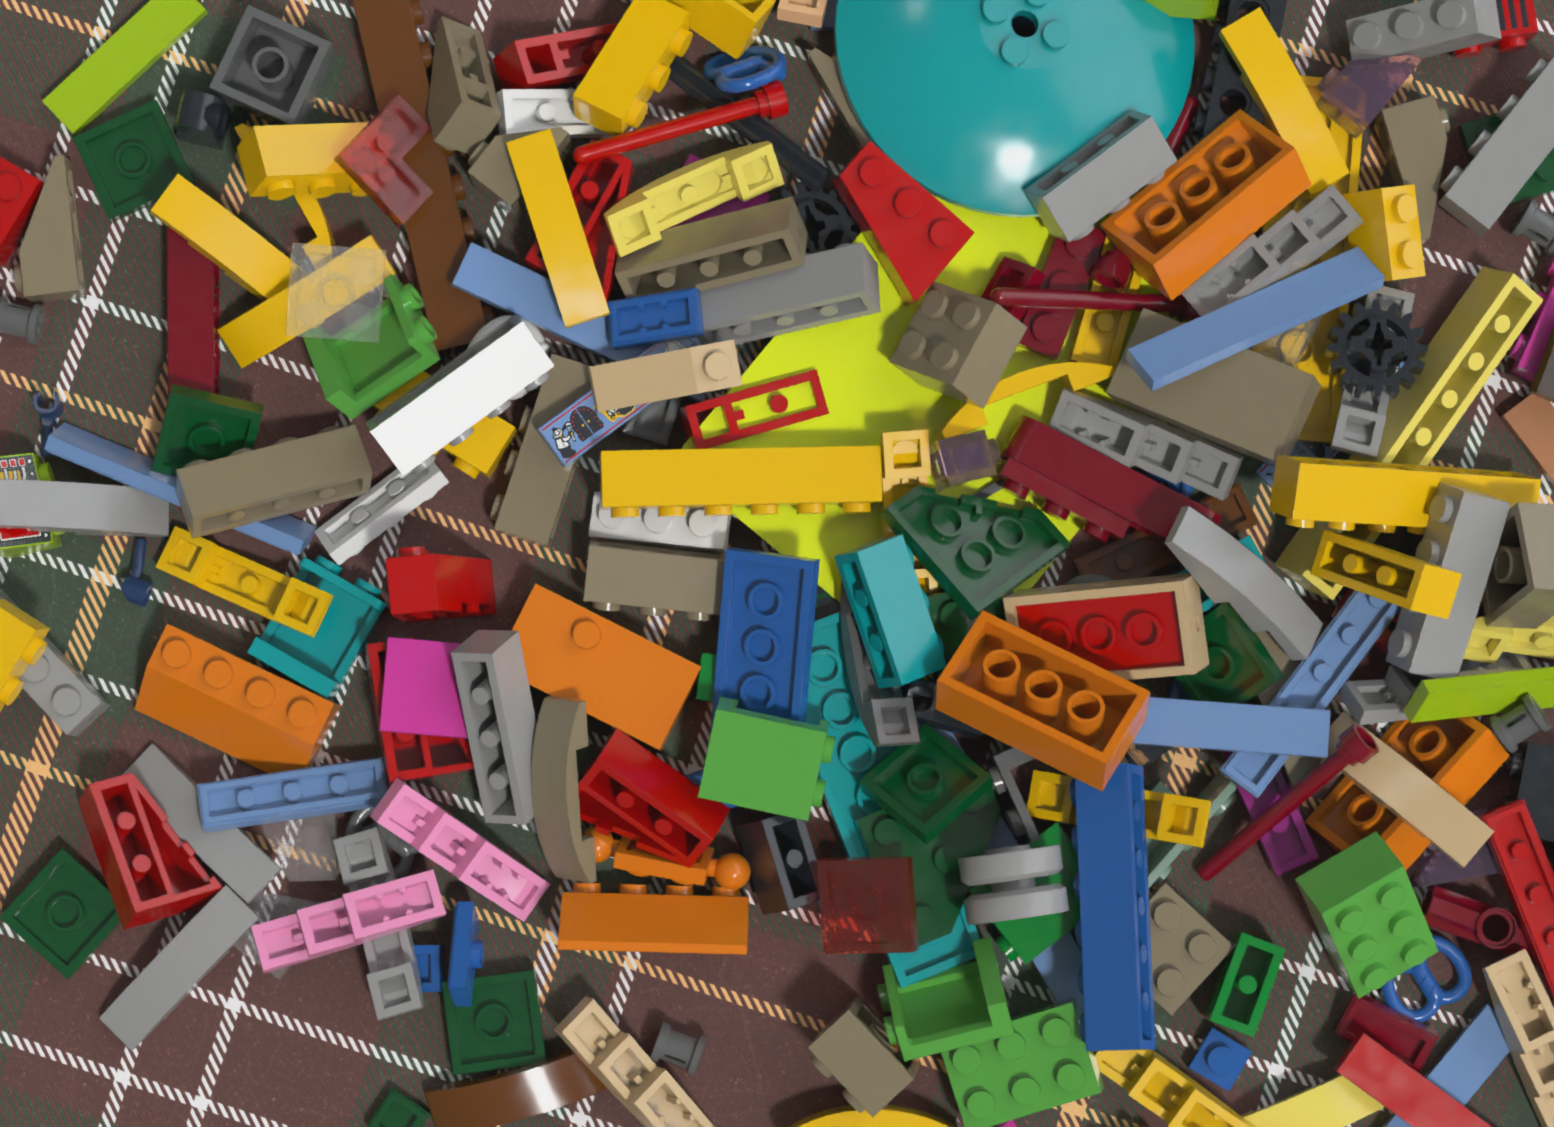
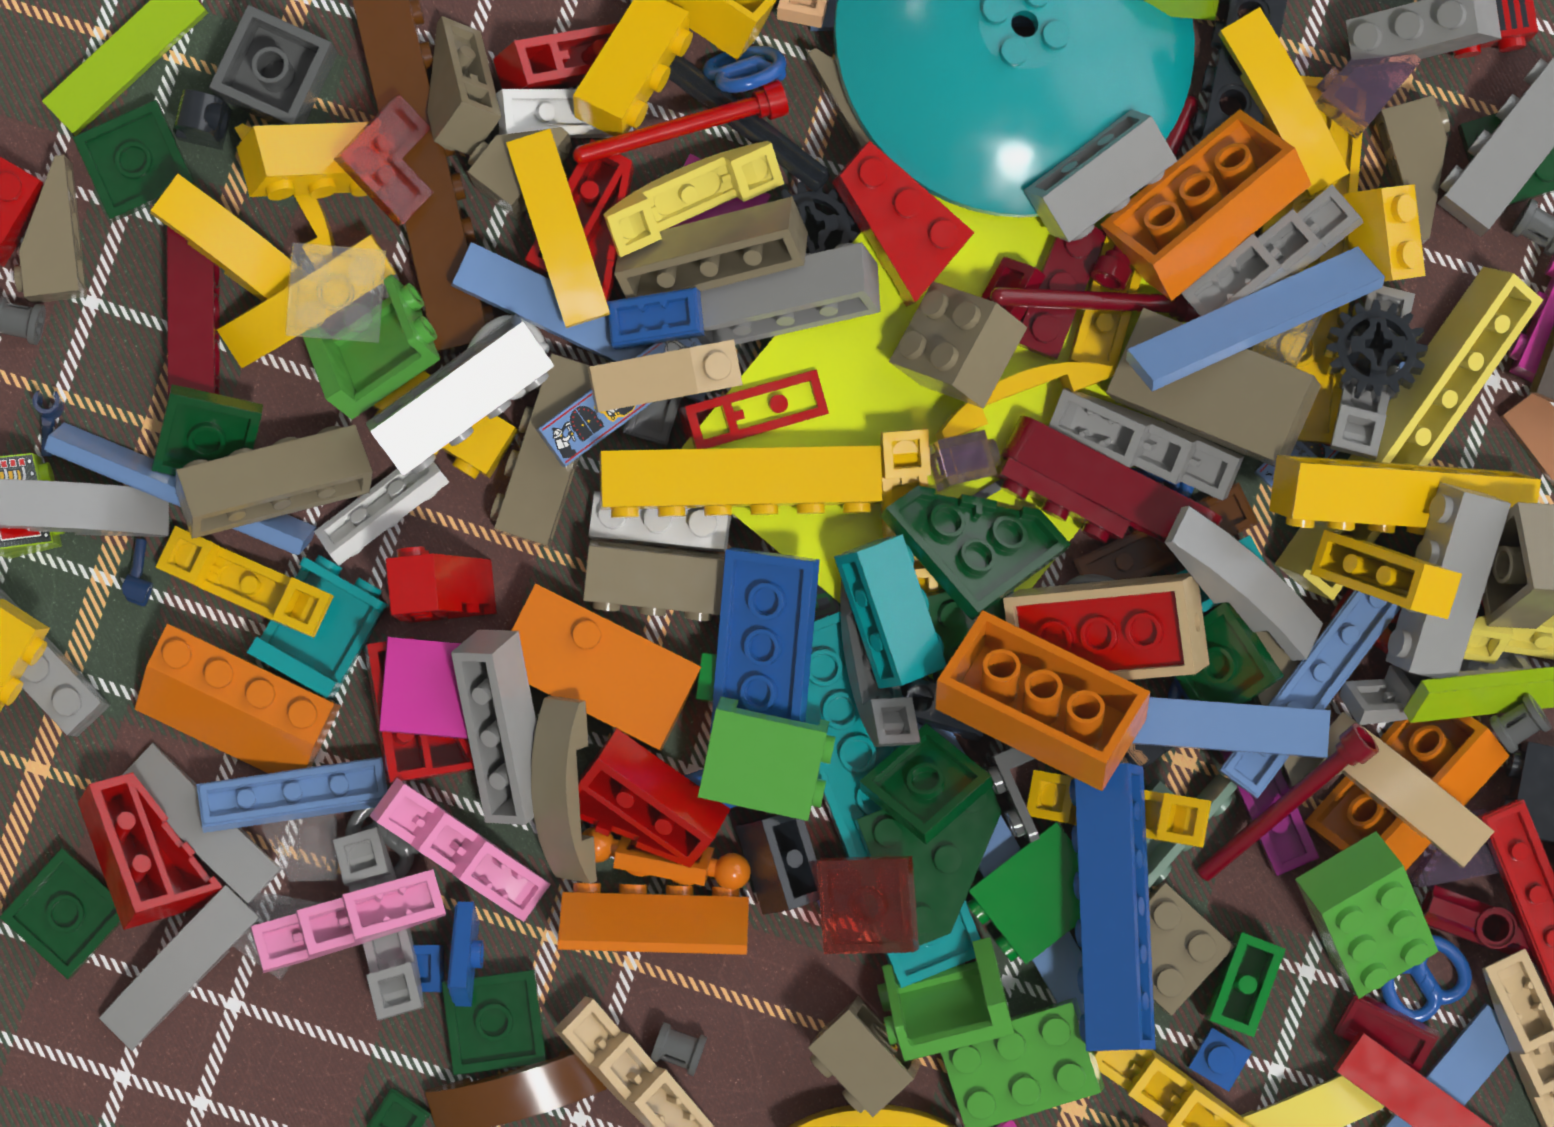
light grey wheel [958,844,1069,925] -> none

